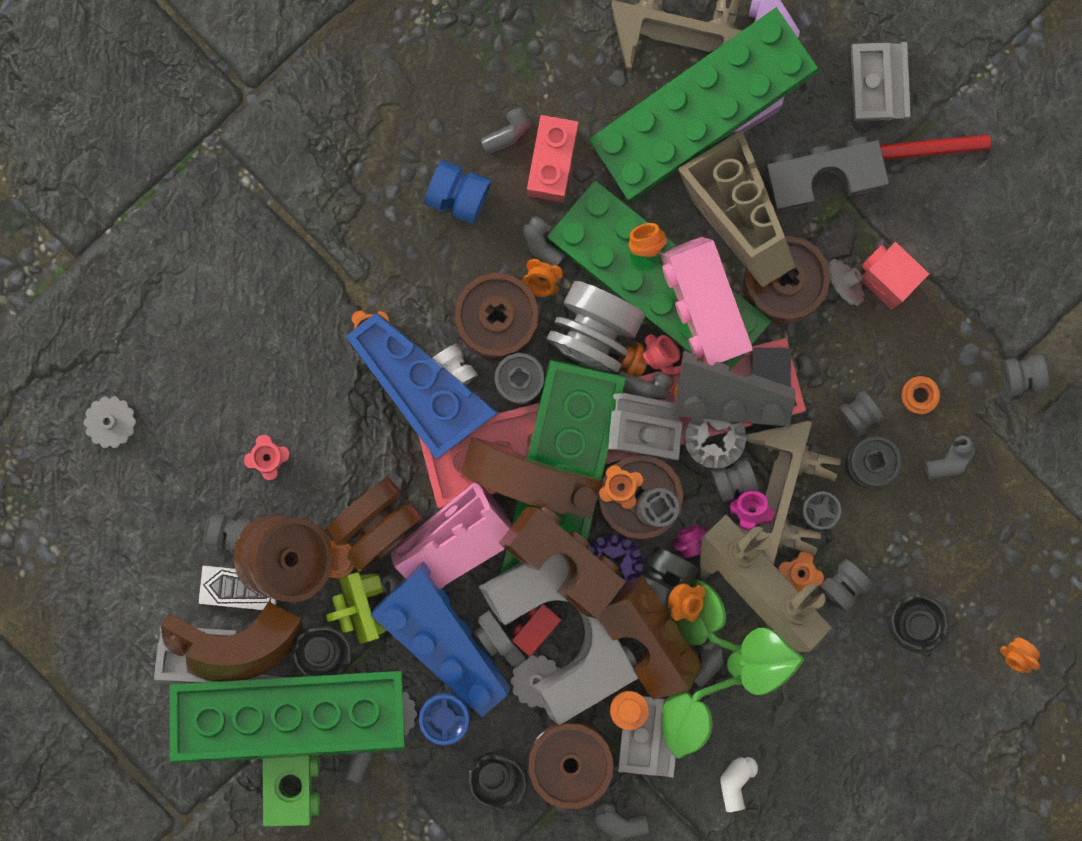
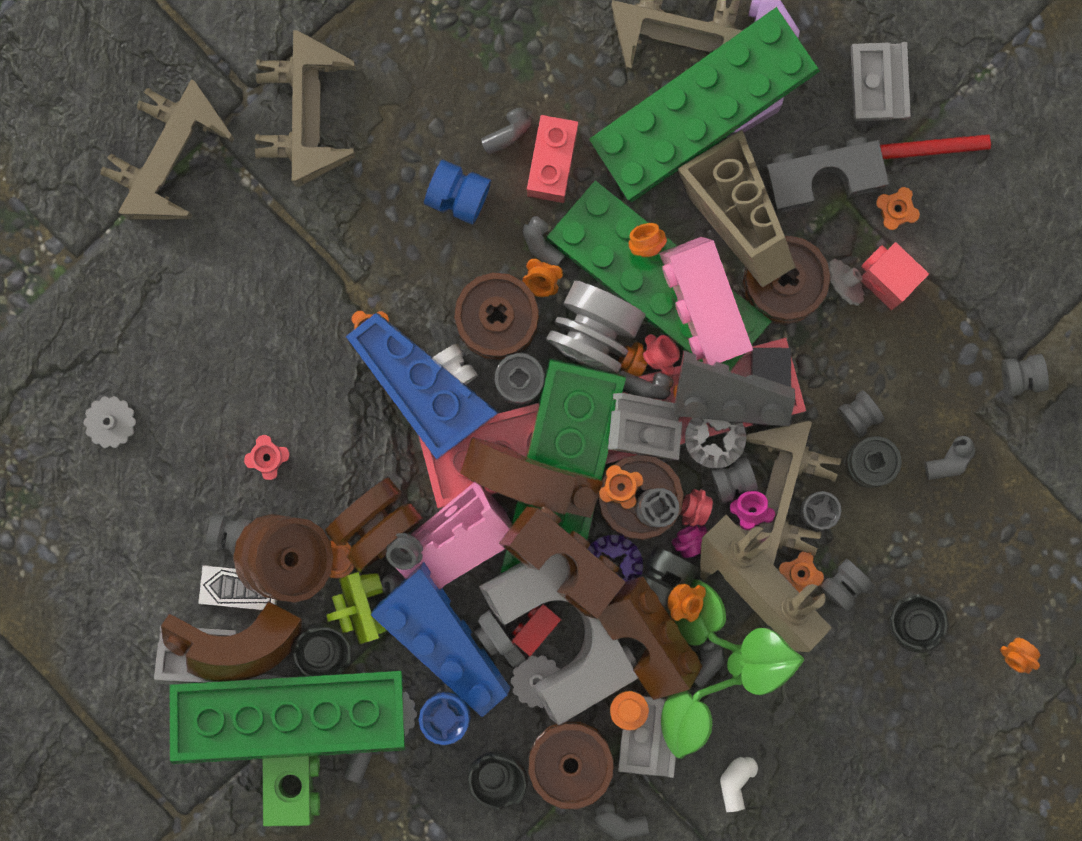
orange plate [901,376,940,414] -> none
none -> dark tan hose [100,79,234,220]
none -> dark tan hose [255,30,356,187]
none -> dark grey plate [386,533,423,570]
none -> coral plate [680,489,713,527]
none -> orange plate [876,187,920,230]

